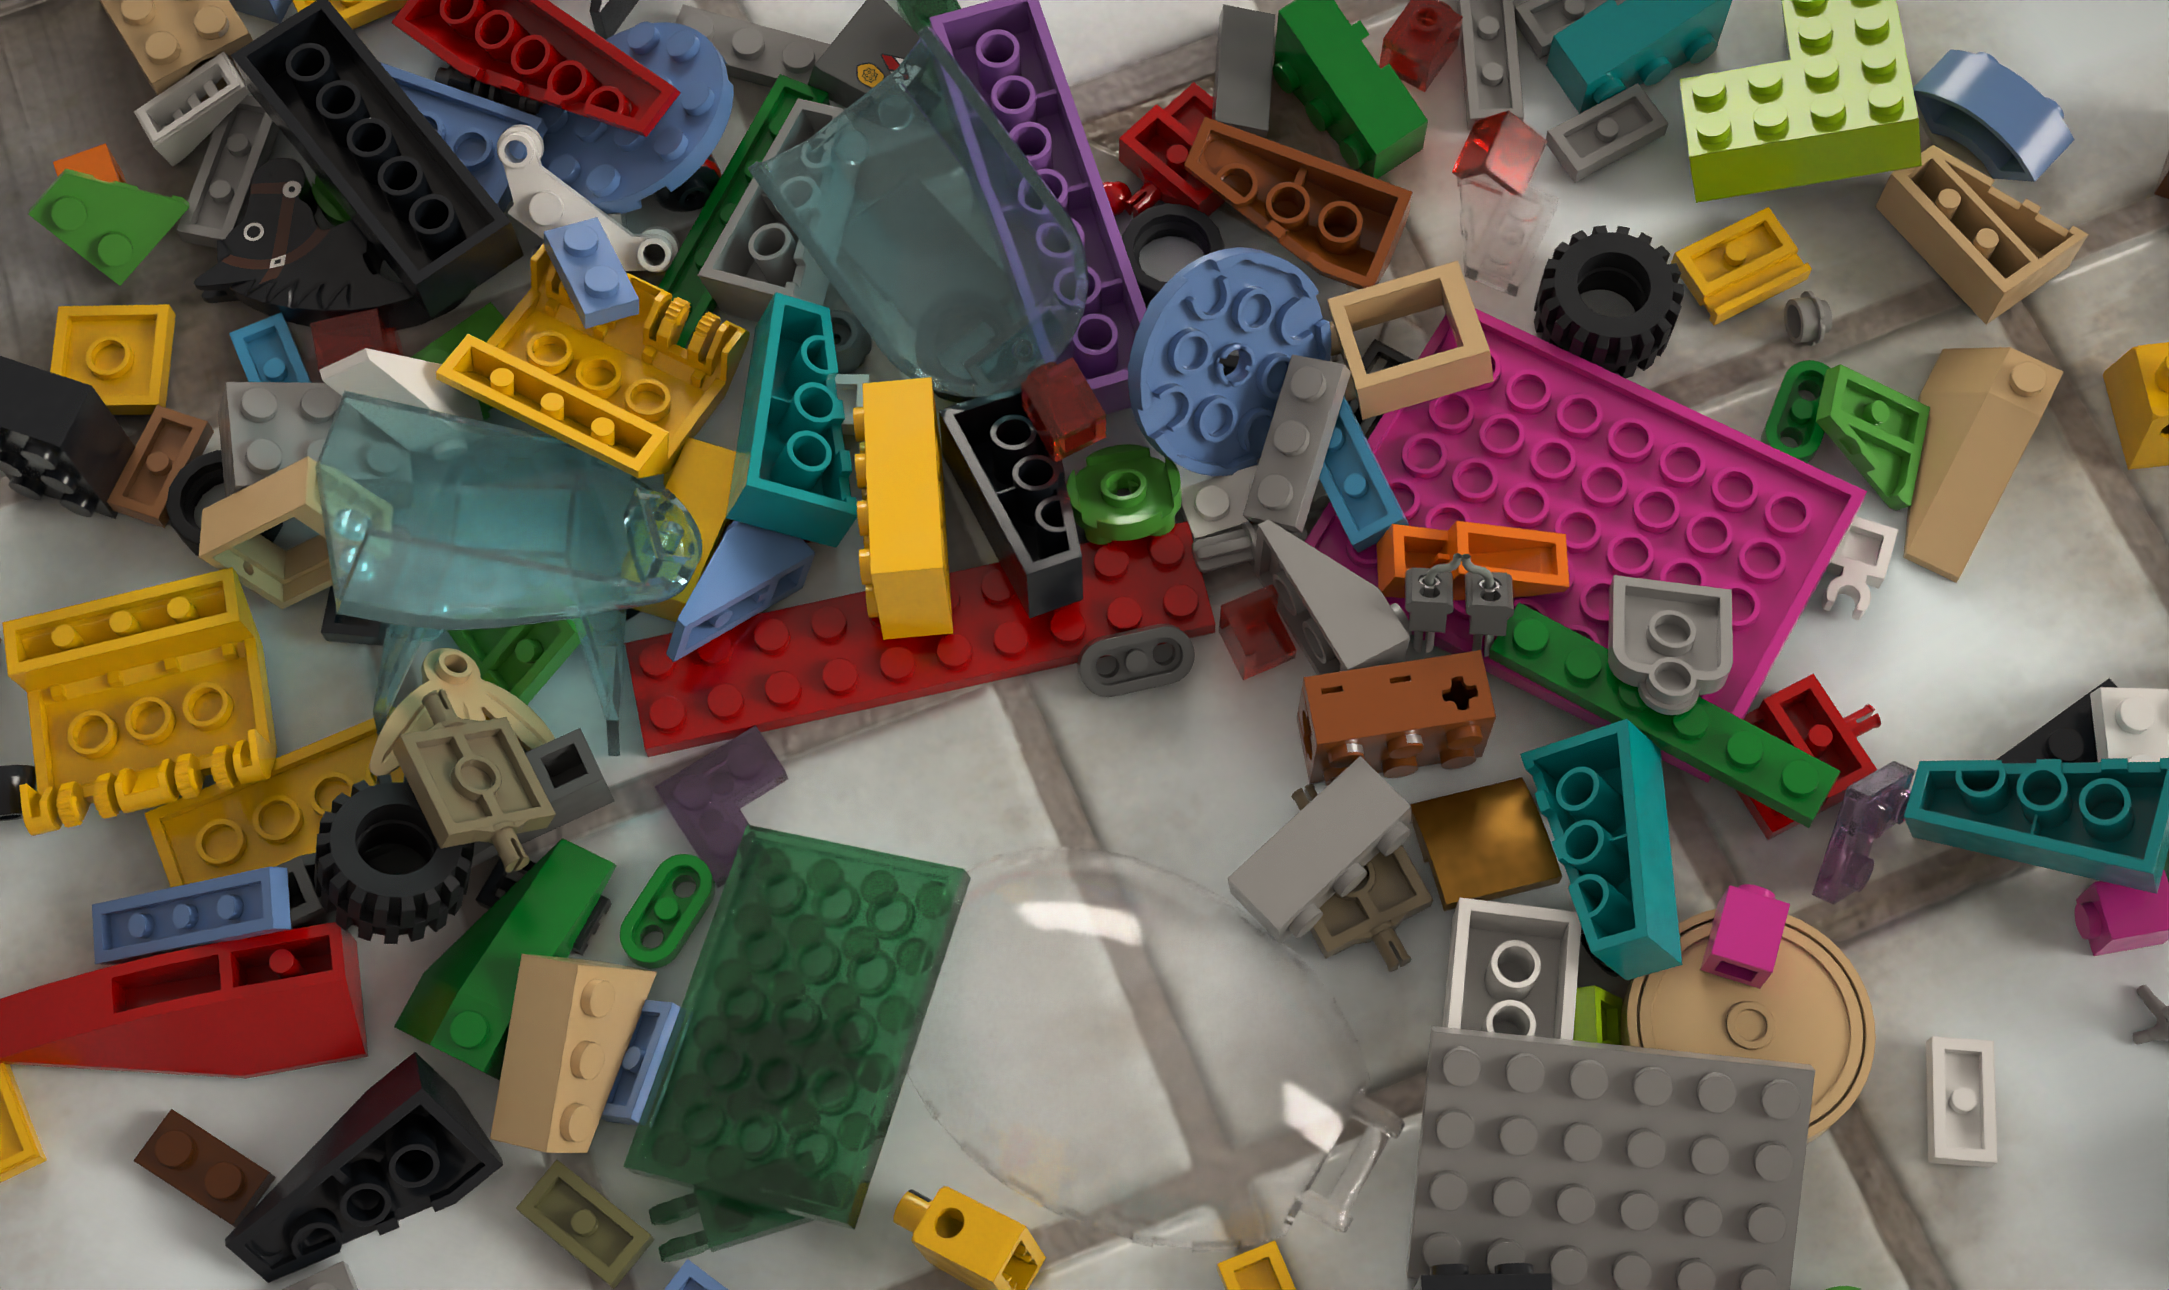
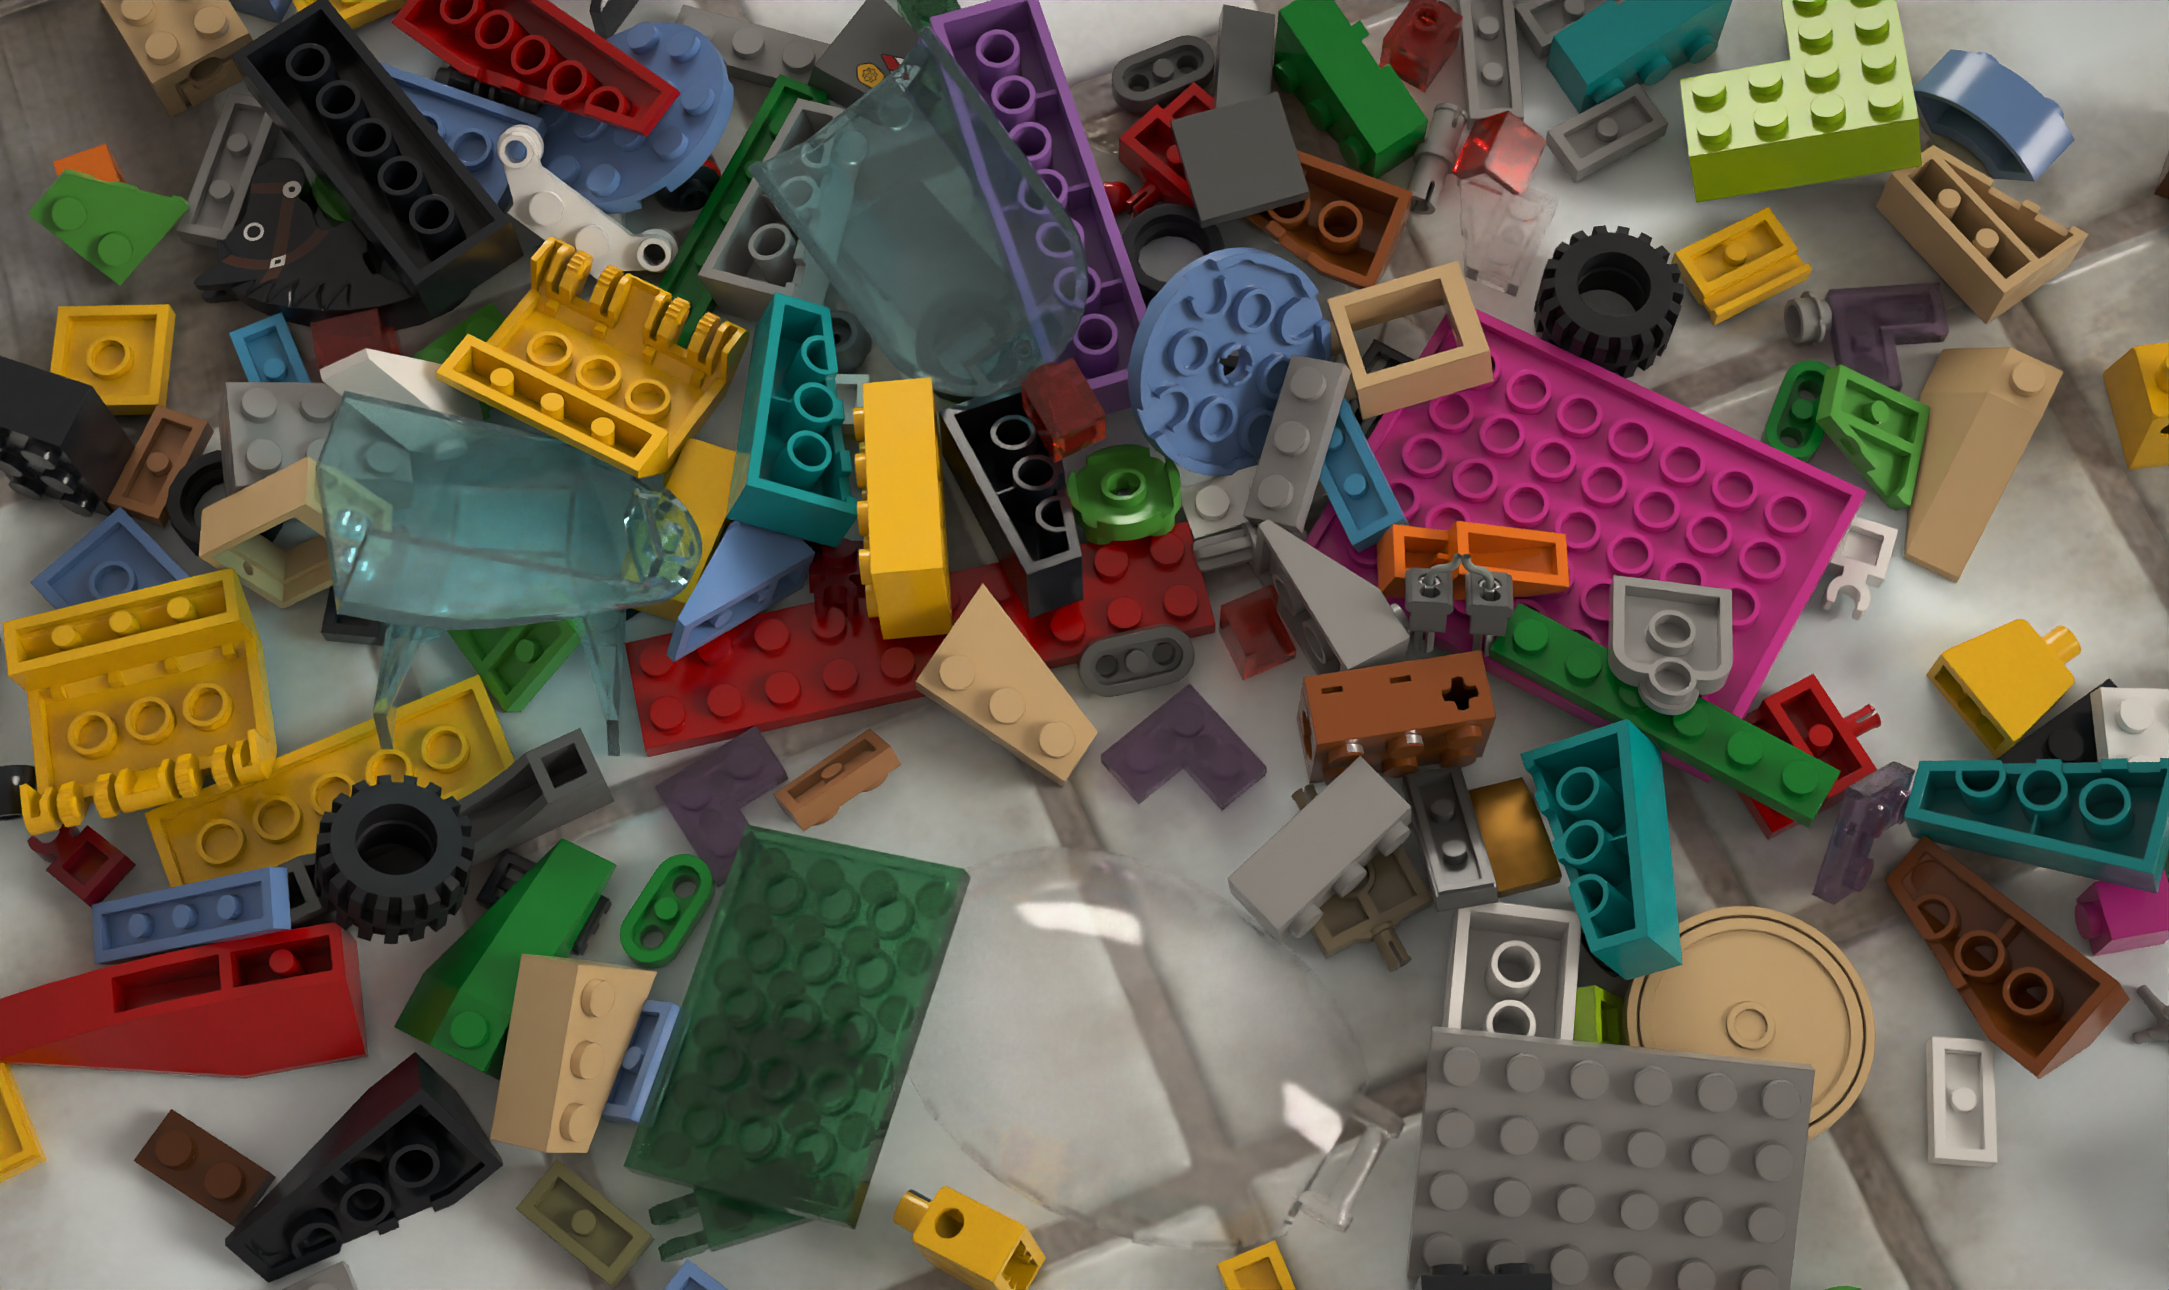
white slope [134,51,250,166] -> none
tan plant [369,648,555,776] -> none
dark tan plate [392,689,556,873] -> none
medium blue plate [544,217,639,329] -> none
dark pink brick [1700,884,1790,989] -> none
none -> dark red plate [27,824,136,908]
none -> medium blue plate [30,507,190,609]
none -> medium nougat plate [773,728,901,832]
none -> dark red plate [809,538,866,617]
none -> tan wedge [916,583,1098,787]
none -> clear purple plate [1101,683,1267,811]
none -> dark grey plate [1112,35,1215,113]
none -> dark grey tile [1170,91,1309,229]
none -> dark grey tile [1402,765,1498,912]
none -> light grey pin [1407,103,1468,215]
none -> plate [1824,282,1949,392]
none -> dark orange wedge [1885,835,2130,1079]
none -> yellow torso [1926,619,2081,759]

